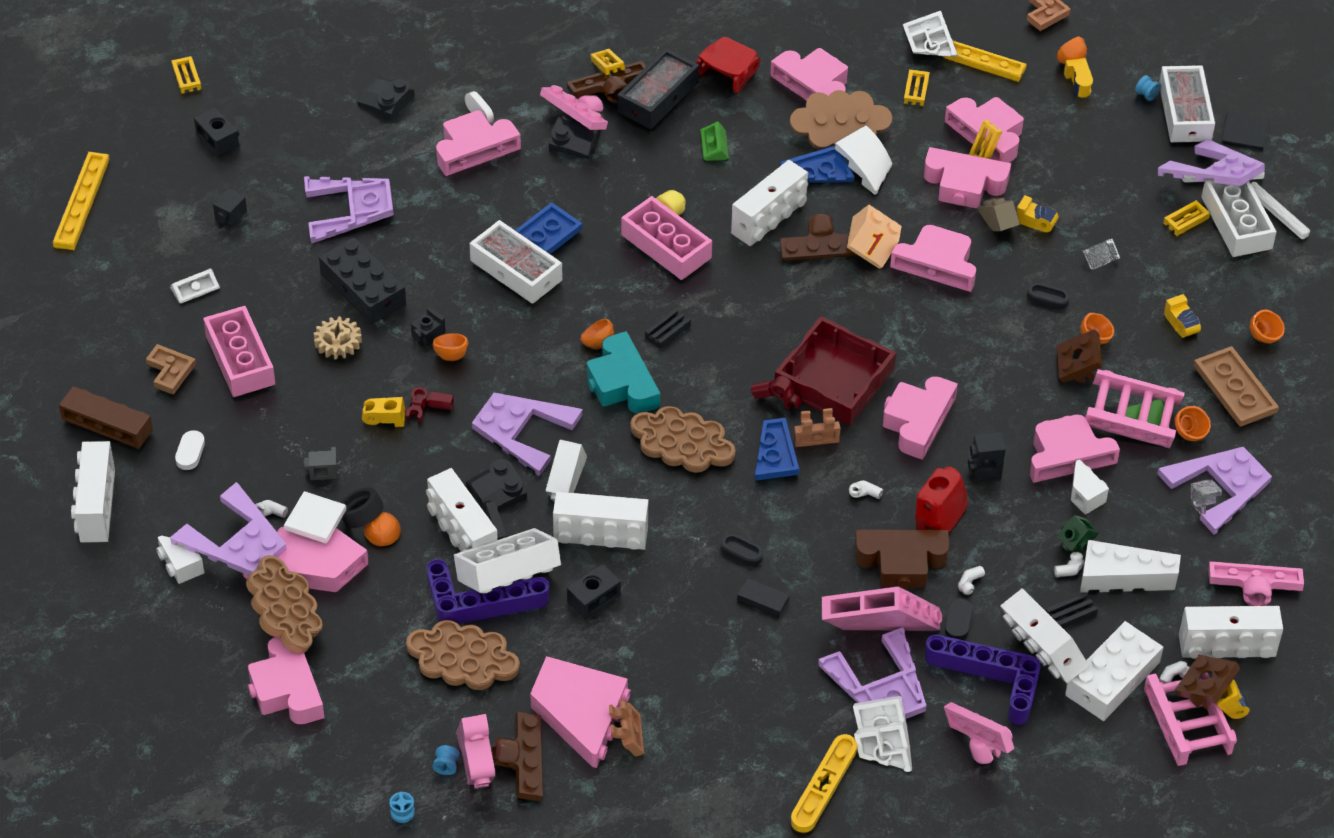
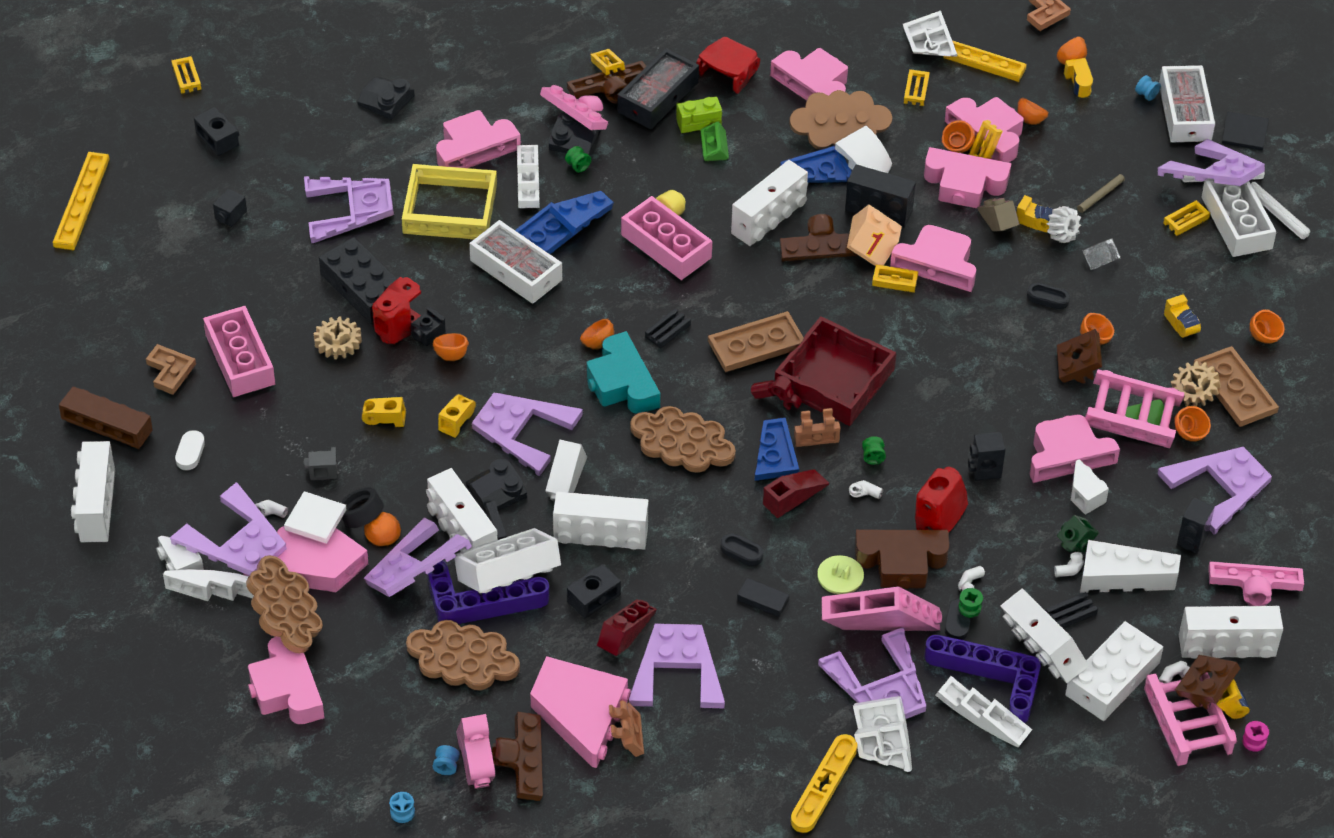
white slope [170,269,220,304] -> none
dark red bar [406,387,454,423] -> none
white tile [465,91,494,124] -> none
bright pink brick [883,377,958,460] -> none
bright pink plate [944,702,1014,764] -> none
clear panel [1191,479,1222,515] -> none
none -> white slope [163,569,254,601]
none -> lavender wing [364,518,472,597]
none -> red piece [372,277,421,344]
none -> light yellow window [402,164,497,239]
none -> yellow leg [438,394,476,438]
none -> white slope [517,145,540,208]
none -> blue wing [549,191,613,235]
none -> green wheel [565,146,591,173]
none -> dark red slope [597,599,657,656]
none -> lavender wing [629,624,725,708]
none -> lime brick [676,97,722,133]
none -> medium nougat plate [708,311,804,372]
none -> dark red slope [763,469,829,518]
none -> yellowish green piece [817,556,864,594]
none -> black brick [845,164,916,228]
none -> green wheel [862,437,886,465]
none -> yellow tile [872,265,918,293]
none -> white slope [935,676,1032,747]
none -> orange piece [942,120,975,153]
none -> green wheel [958,588,983,618]
none -> orange piece [1017,98,1049,125]
none -> white gear [1047,206,1082,243]
none -> dark tan bar [1077,174,1125,213]
none -> tan gear [1171,361,1221,406]
none -> black brick [1177,497,1215,553]
none -> dark pink wheel [1242,721,1269,752]

